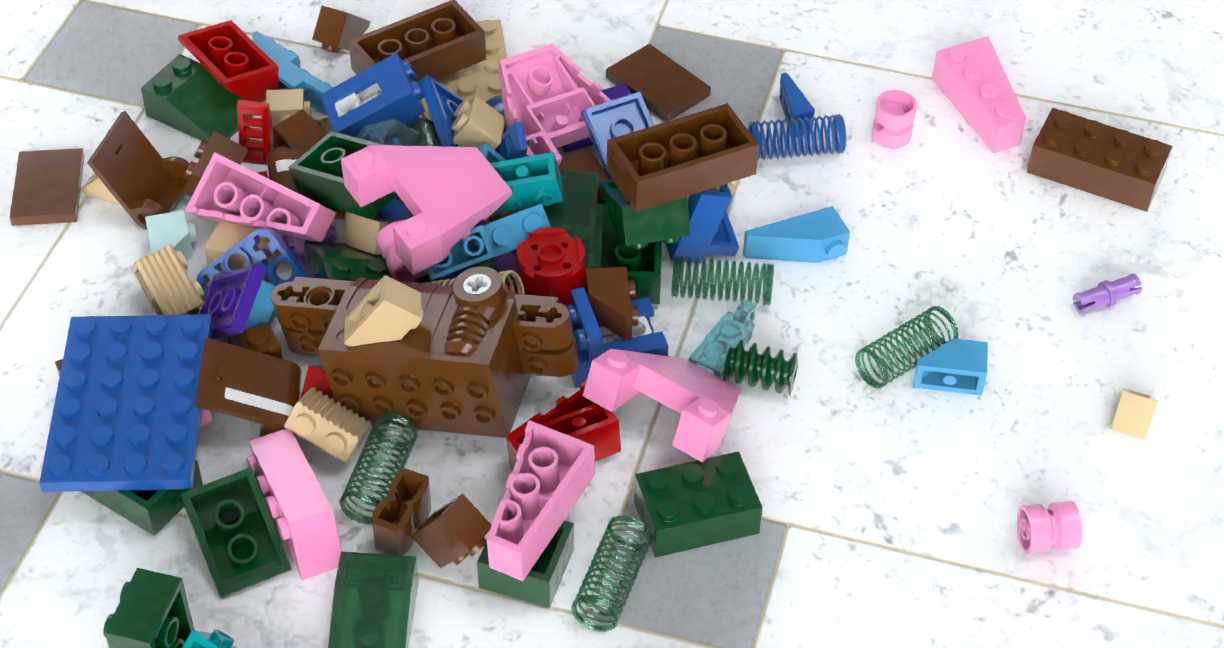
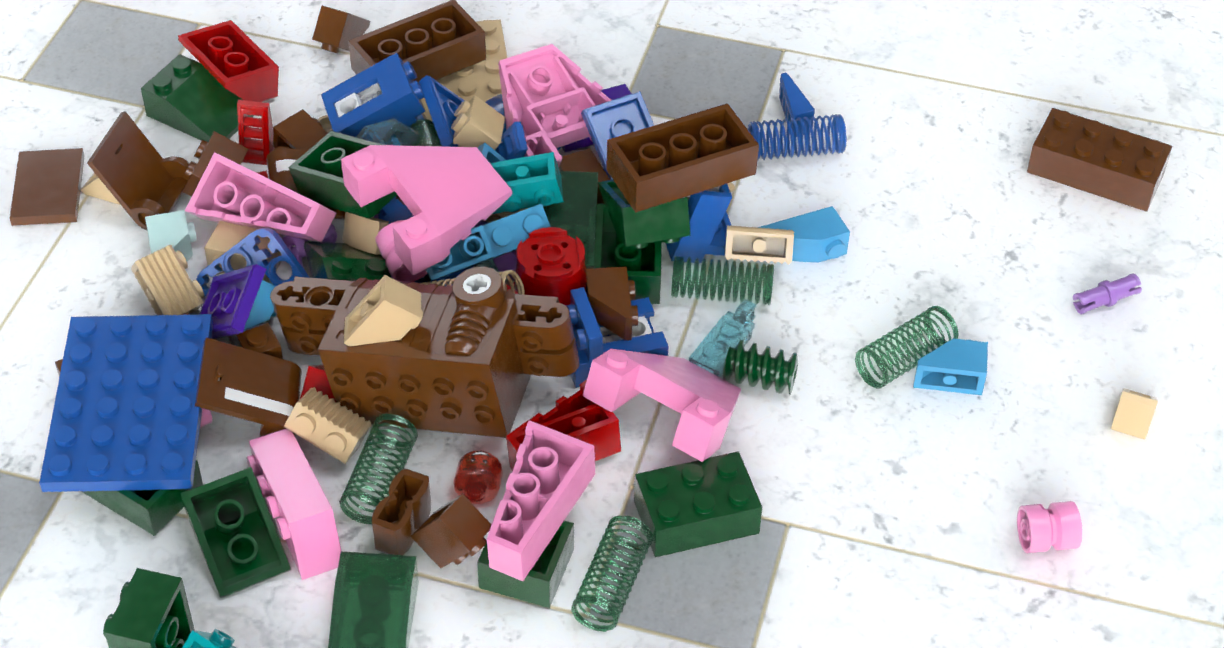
dark azure slope [252,31,333,115] -> none
tan brick [266,89,312,127] -> none
reddish brown tile [606,44,711,121] -> none
bright pink wheel [872,90,917,149] -> none
bright pink wedge [932,36,1026,153] -> none
none -> clear red head [453,450,503,504]
none -> tan brick [725,225,794,265]

